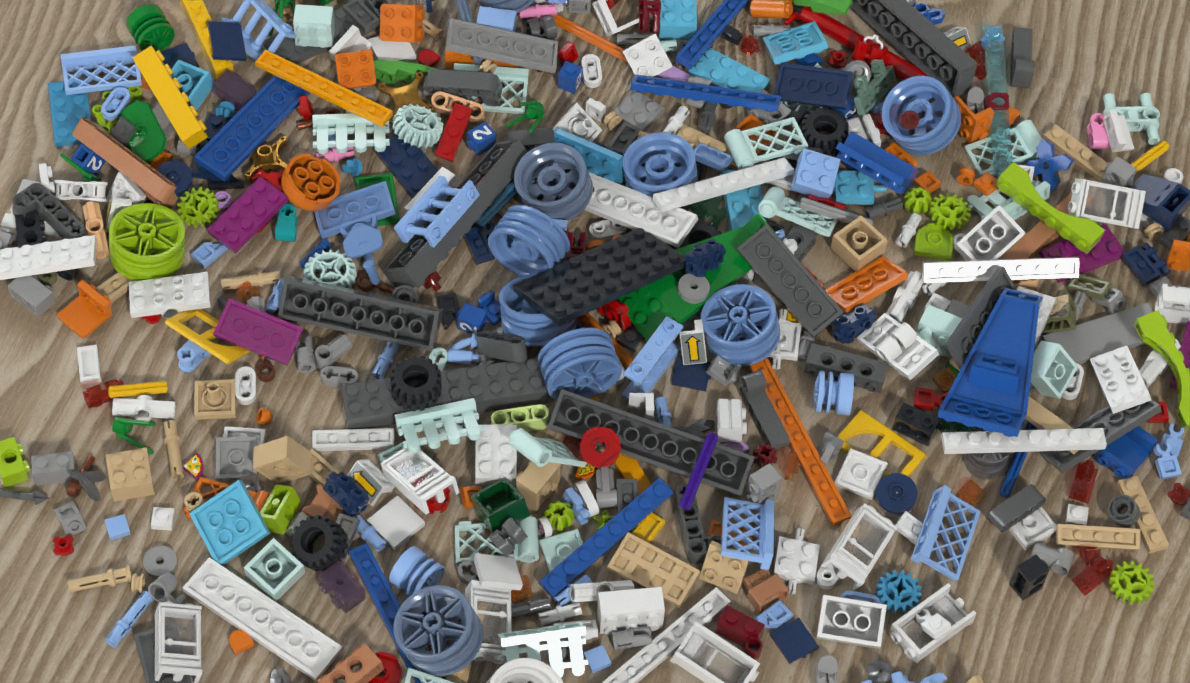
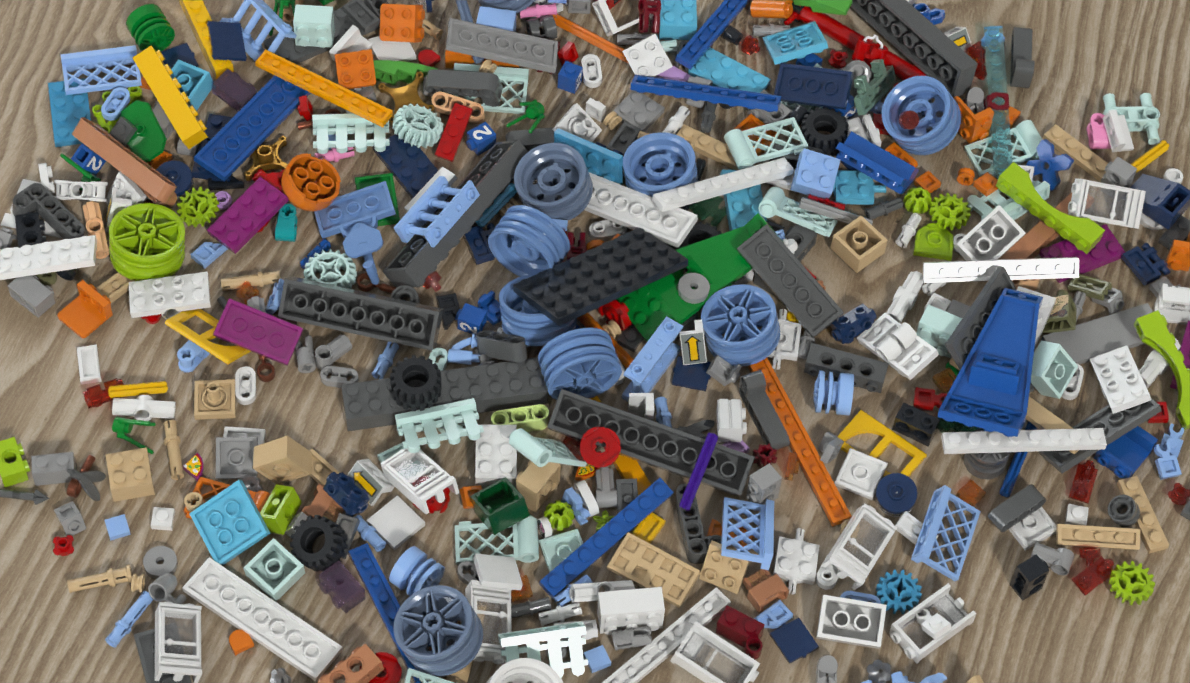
dark azure plate [216,101,236,117] -> none
orange hinge [256,408,273,425] -> none
white tile [312,428,394,451] -> none
dark azure plate [342,158,363,177] -> none
dark grey wheel [489,517,528,557] -> none
dark blue brick [685,240,726,277] -> none
medium blue plate [694,143,733,172] -> none
orange plate [825,256,908,314] -> none
tan bush [1144,223,1164,241] -> none

